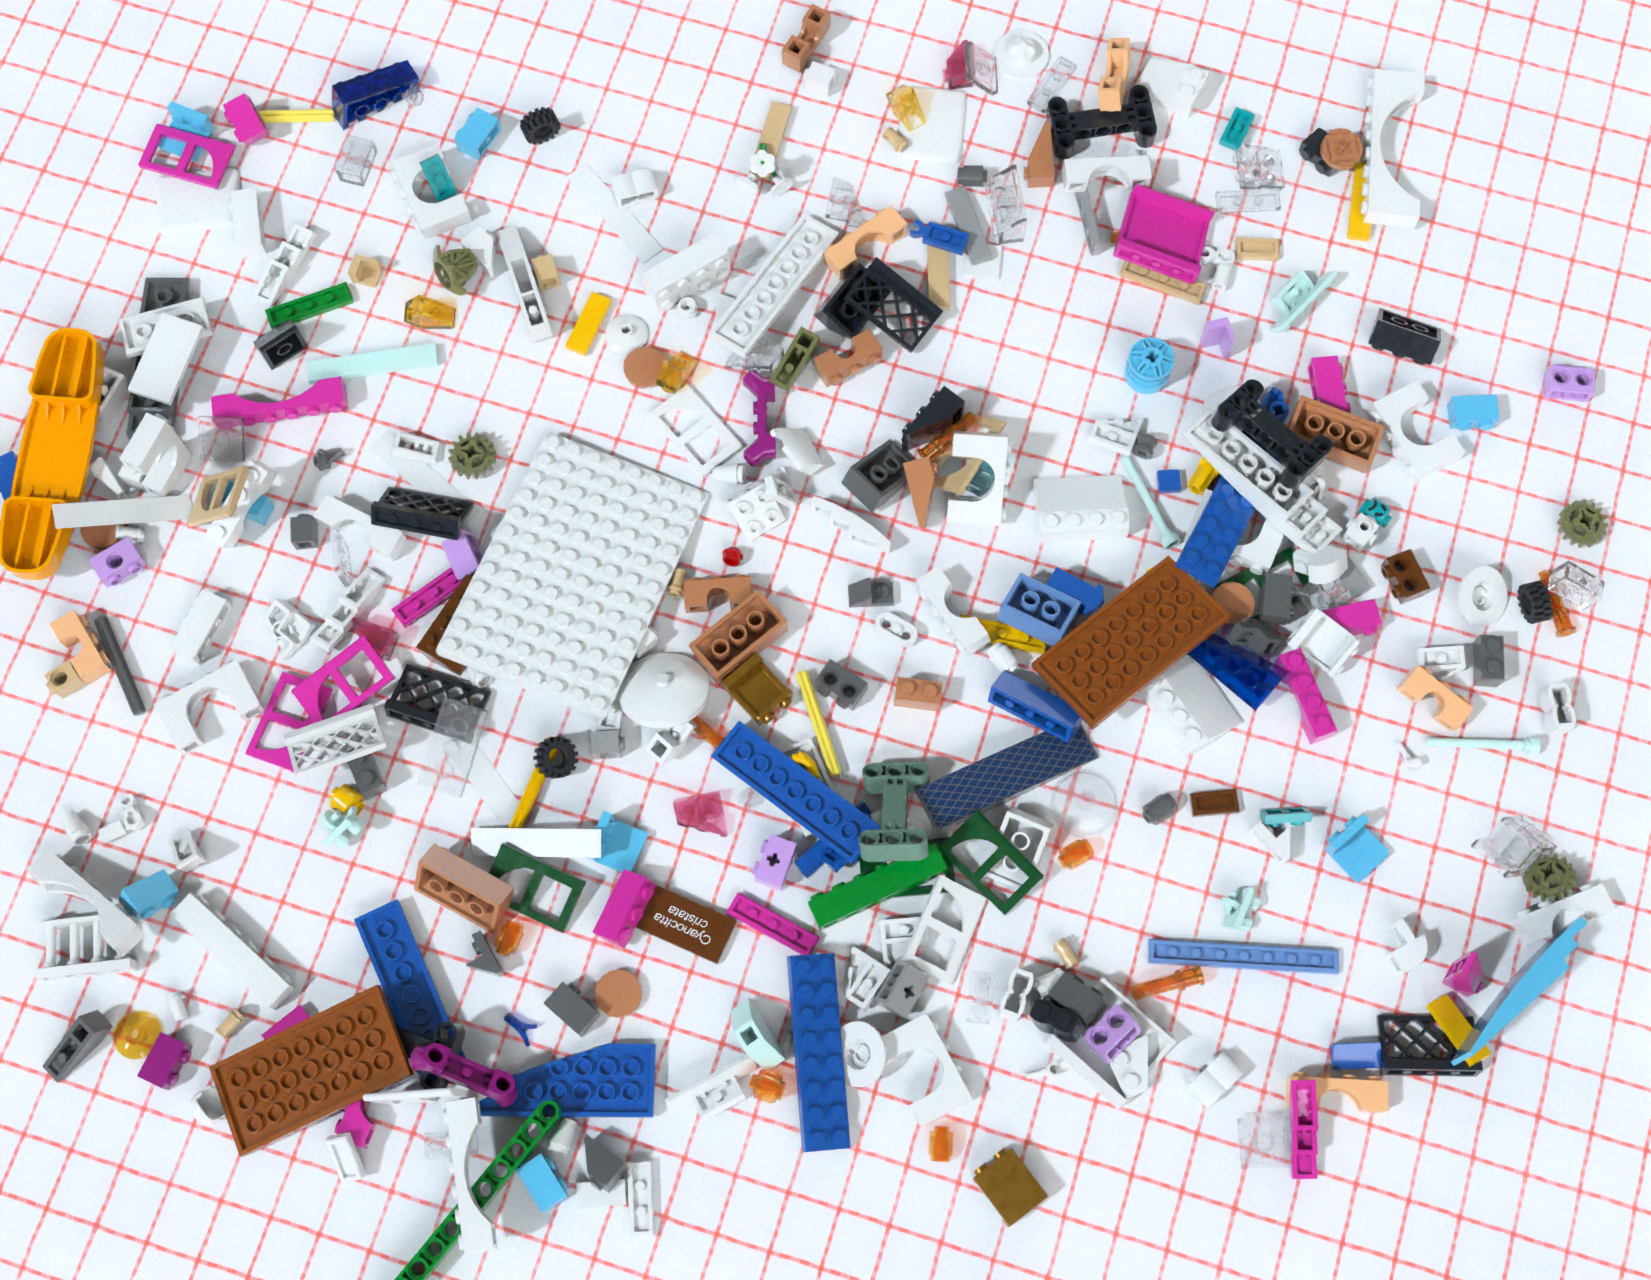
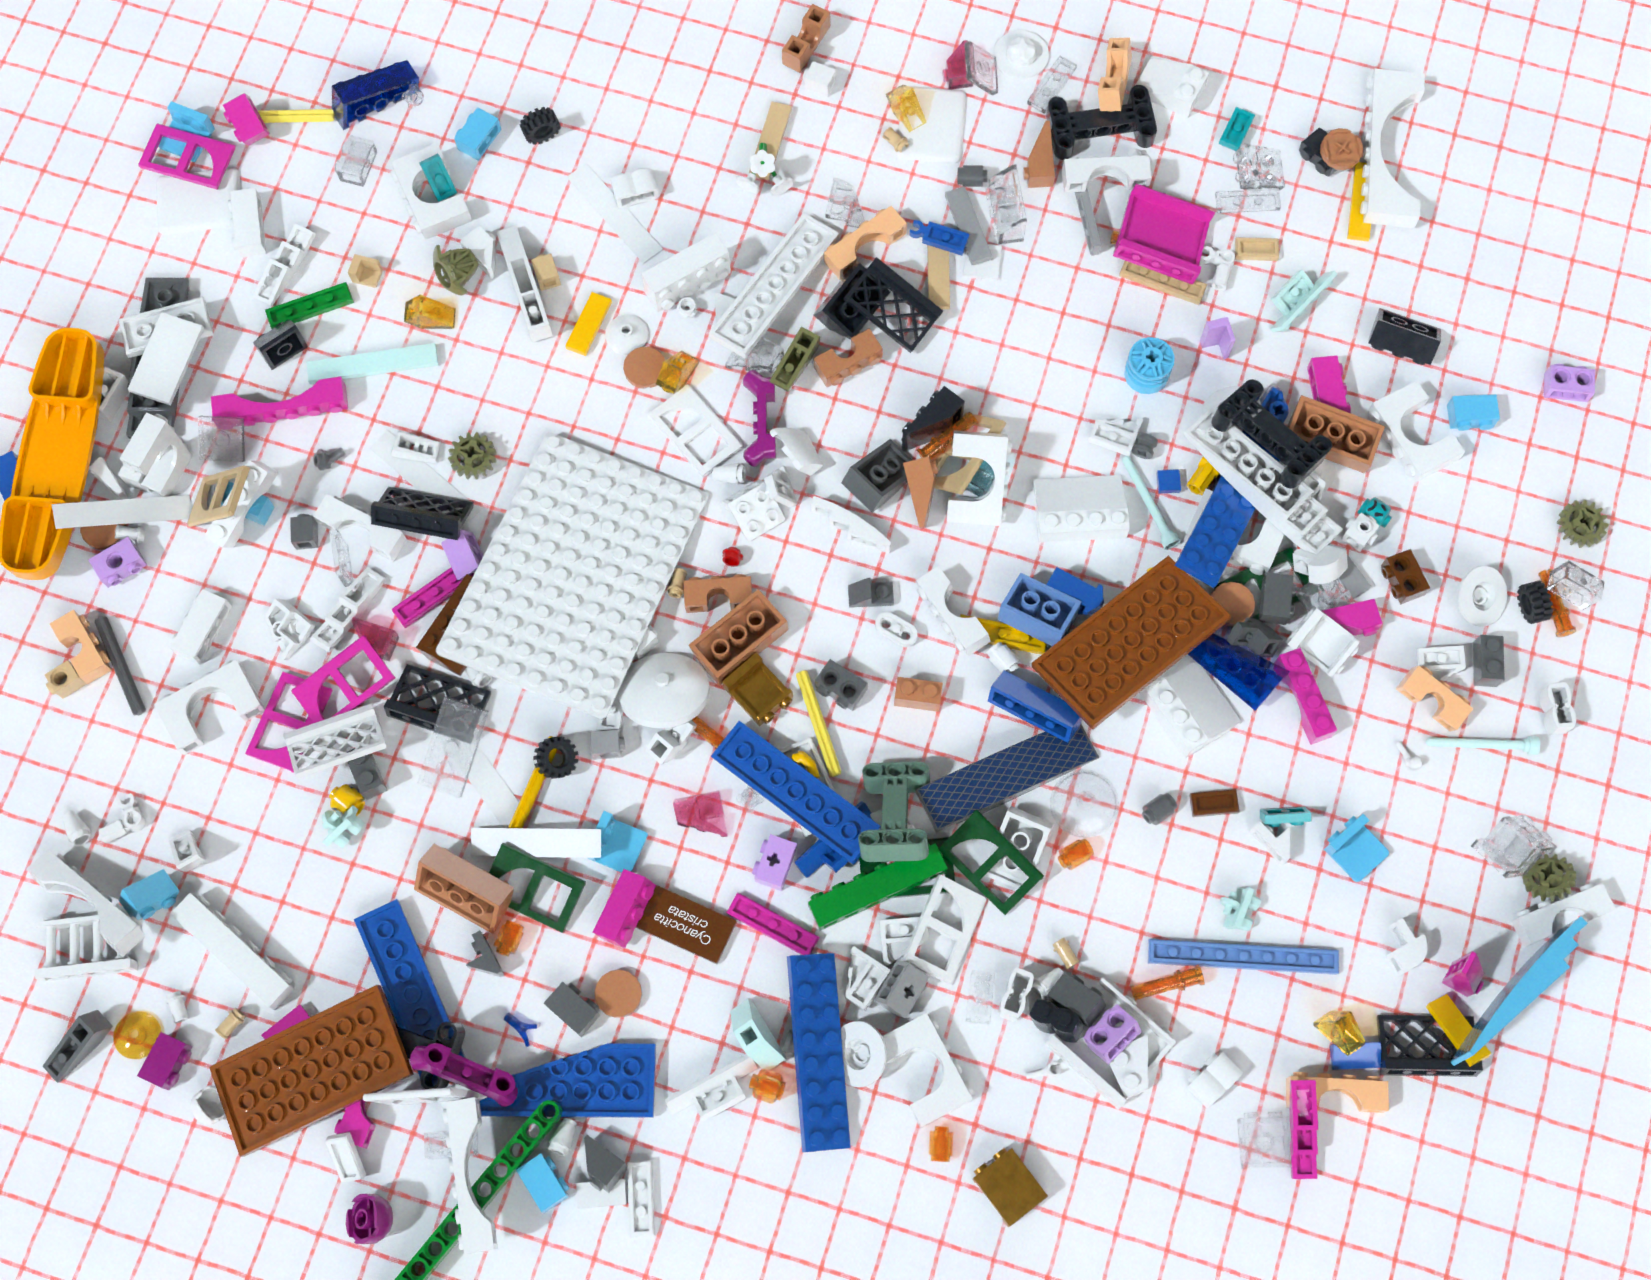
none -> magenta cylinder [345,1194,393,1244]
none -> clear yellow slope [1313,1011,1366,1056]

